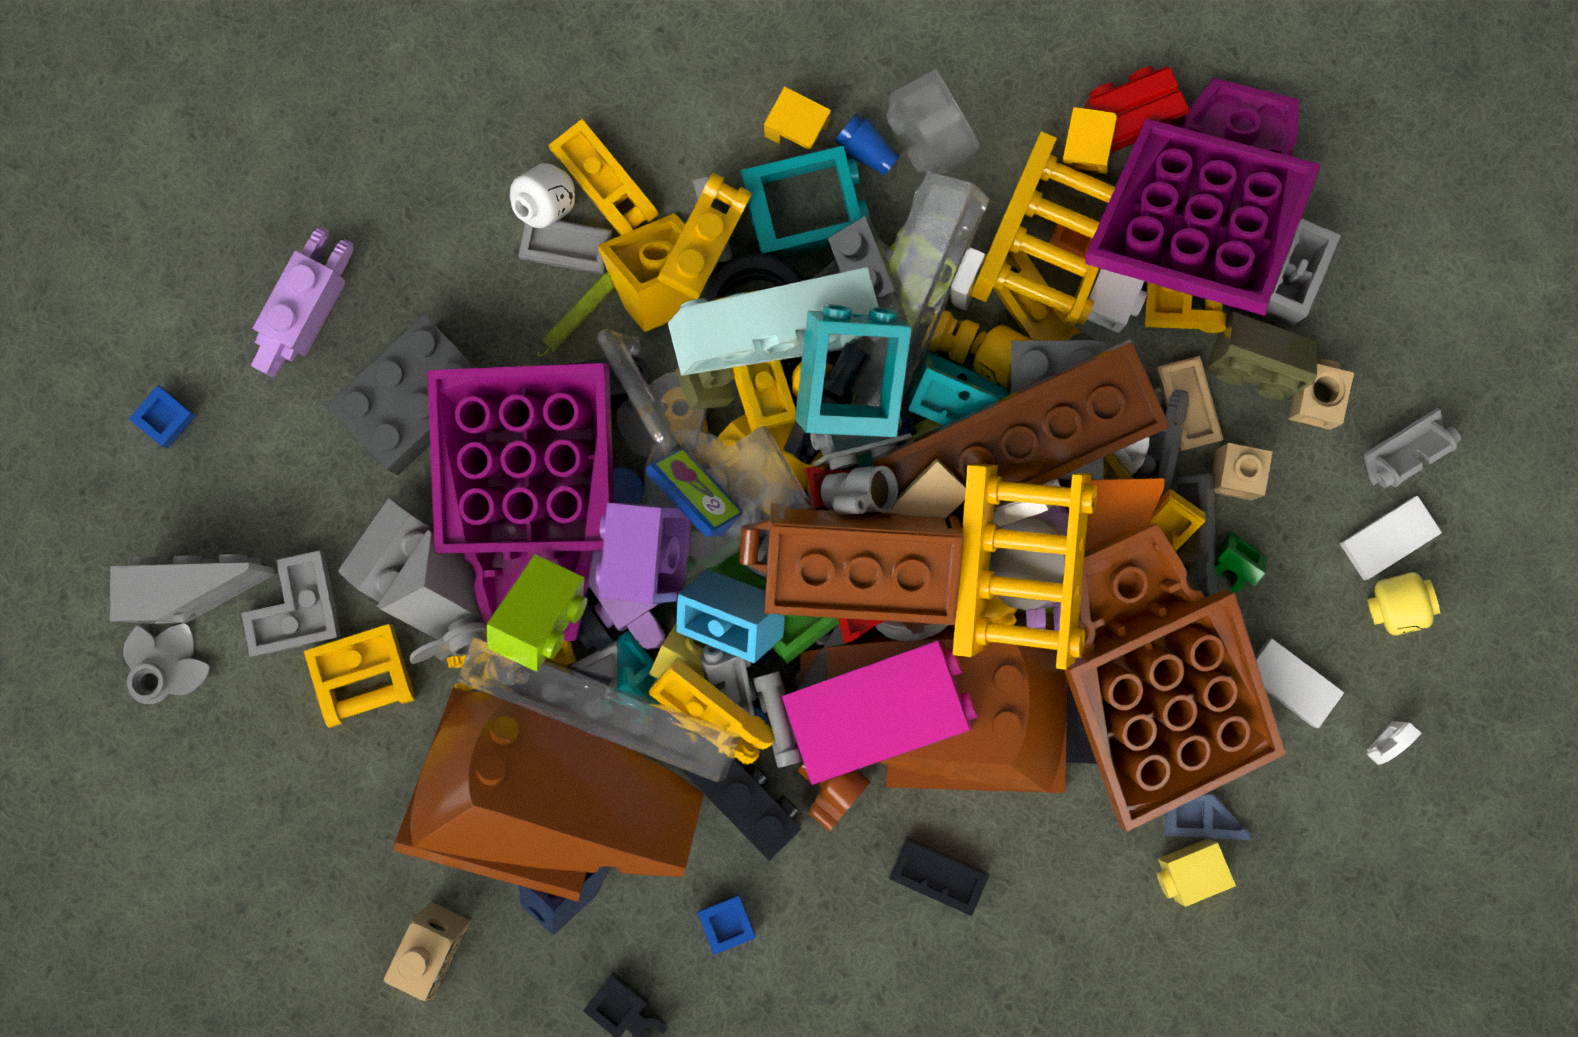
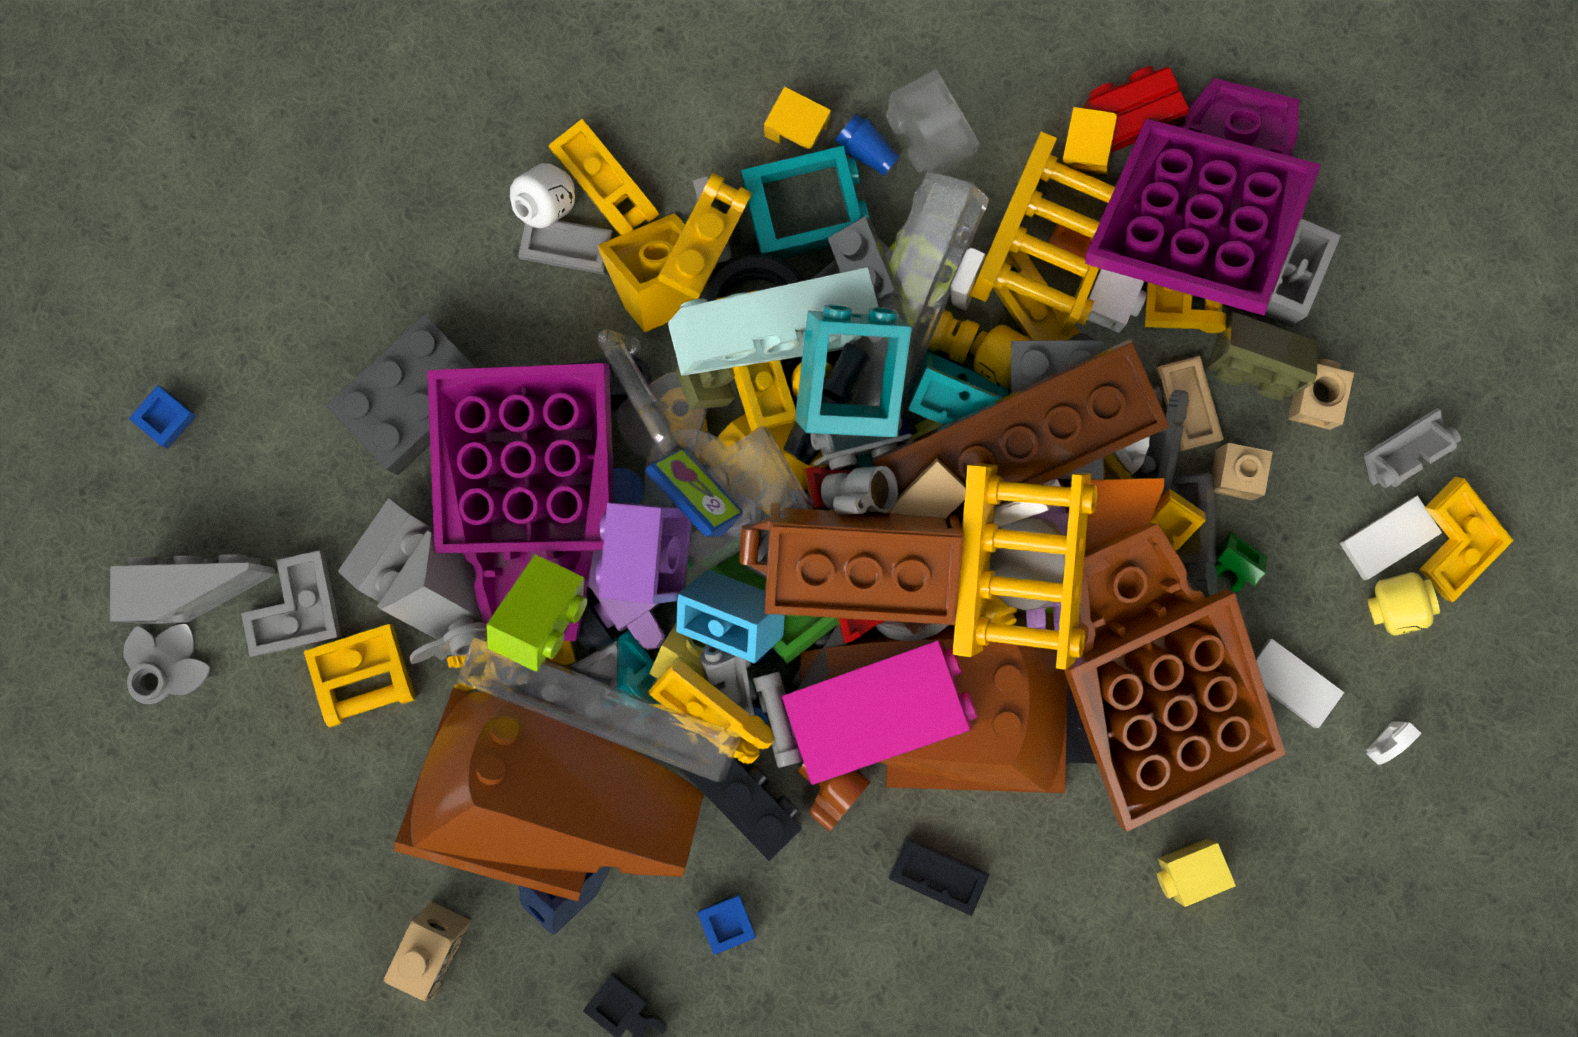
lavender hinge [251,227,354,378] -> none
neon yellow piece [538,272,615,356] -> none
sand blue tile [1164,792,1250,840] -> none
none -> yellow tile [1419,477,1514,603]

